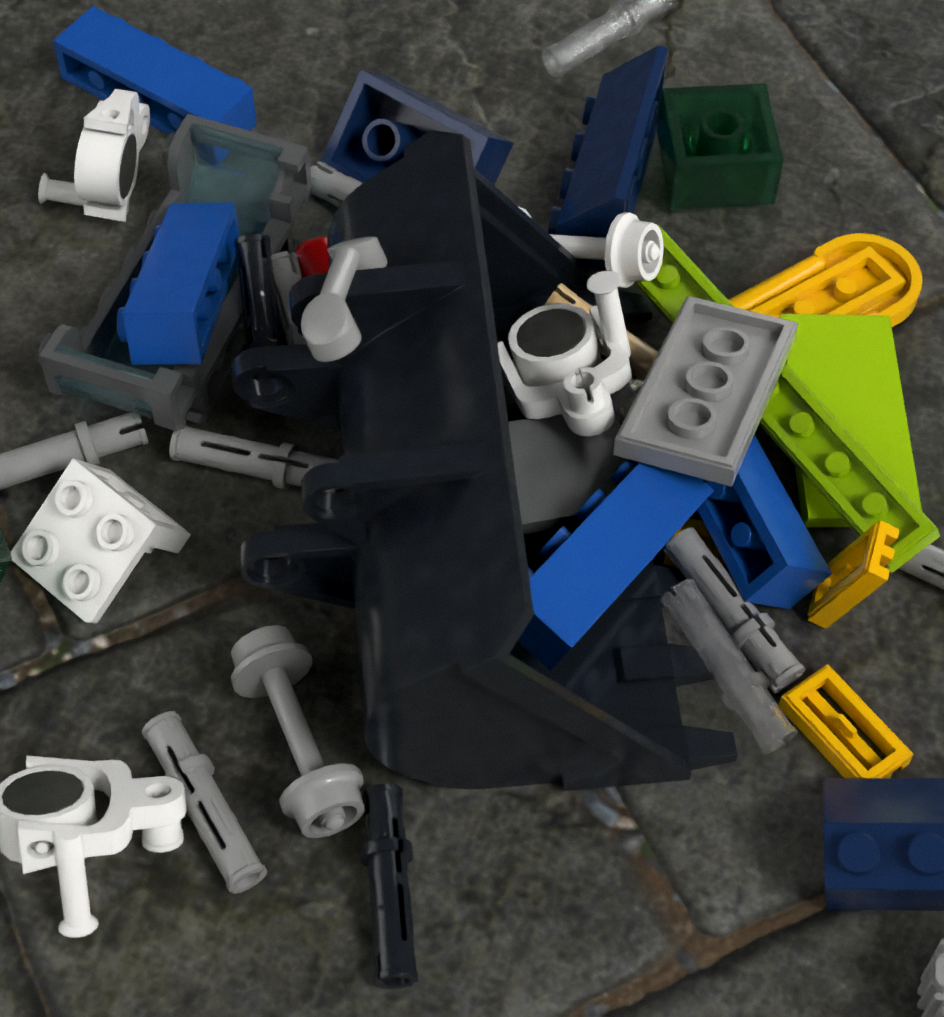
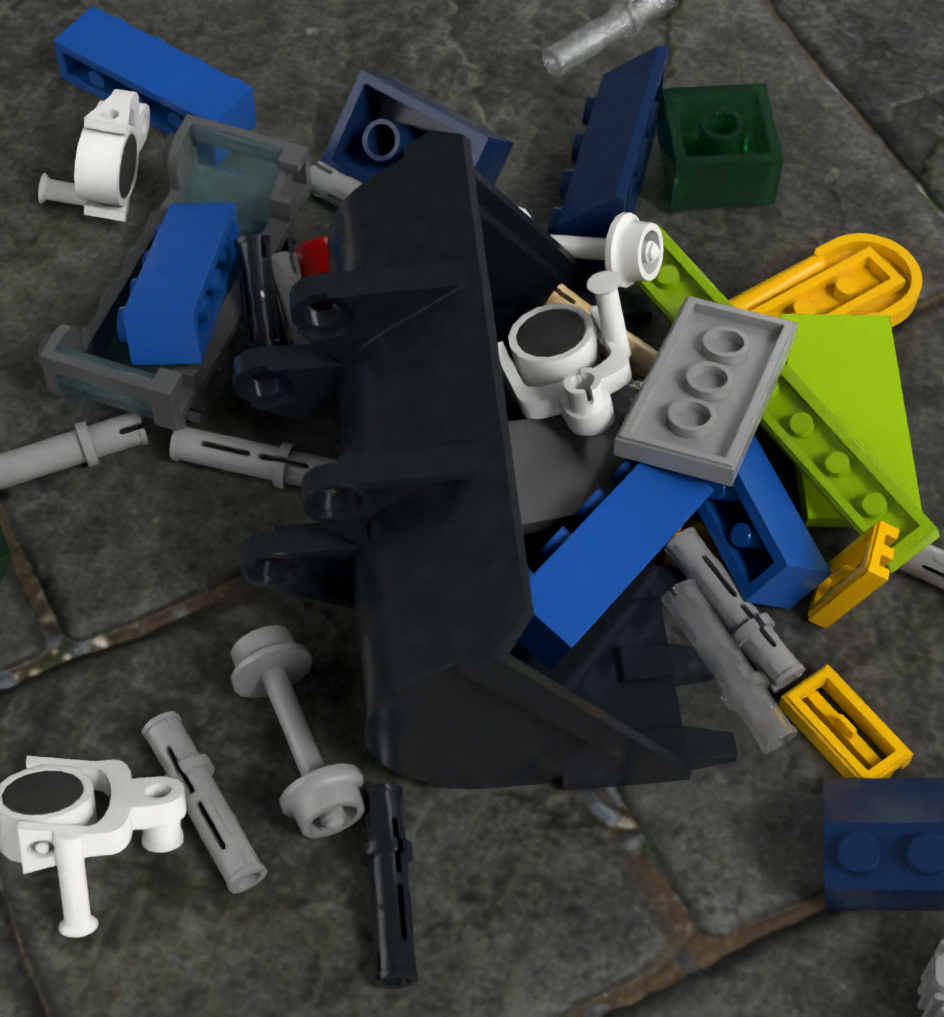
white bracket [10,458,191,624] -> none
light grey bar [301,236,387,362] -> none

